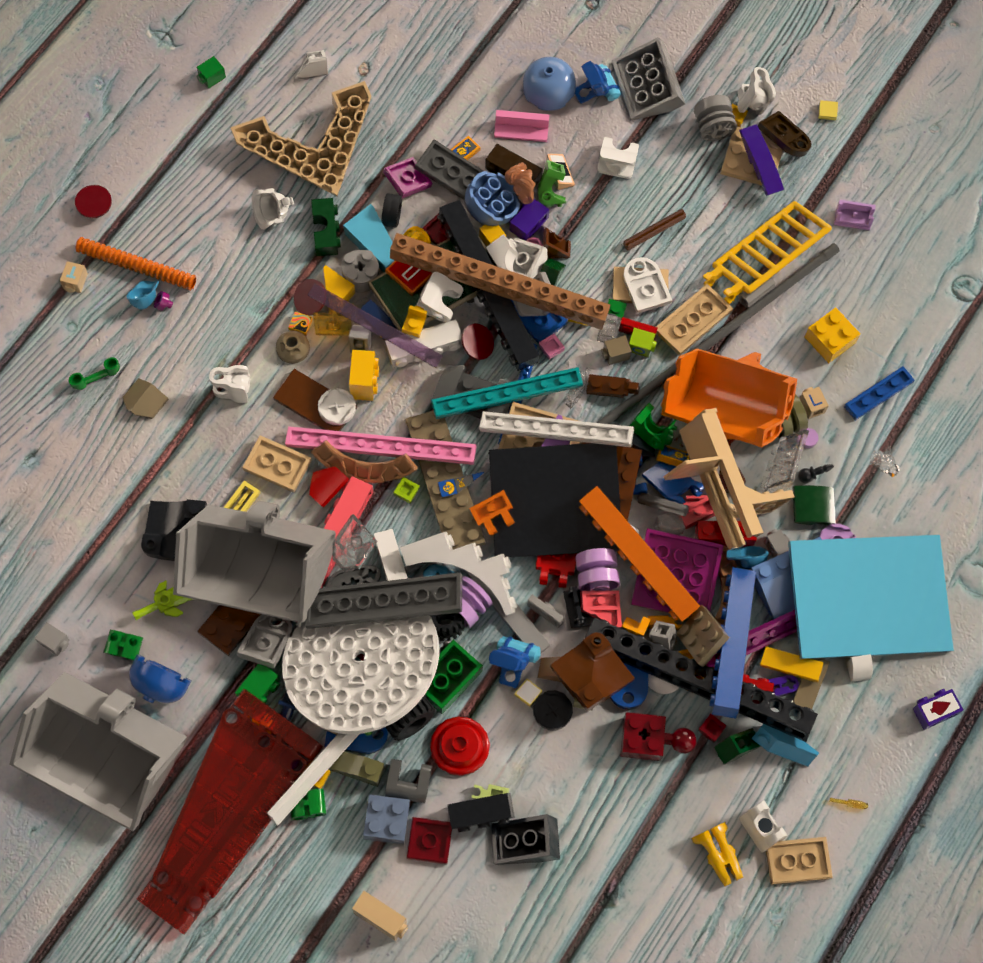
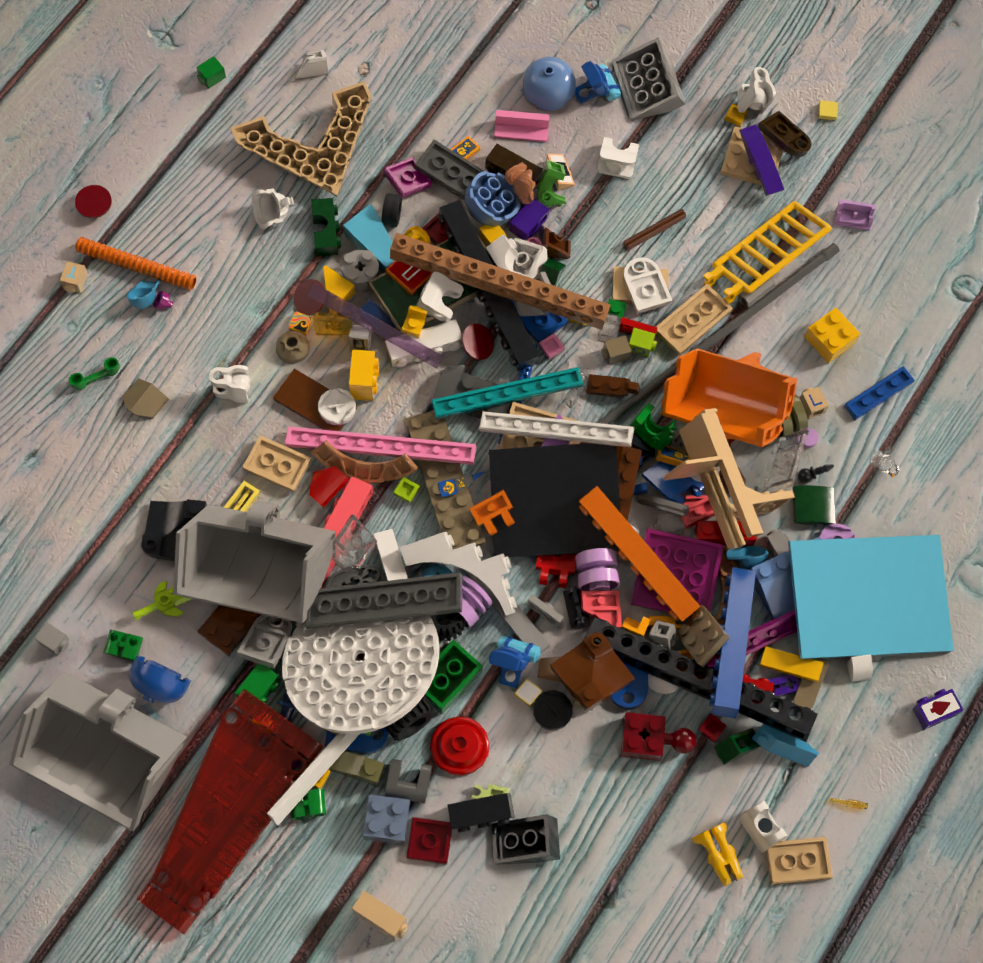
light grey wheel [694,95,737,141] -> none

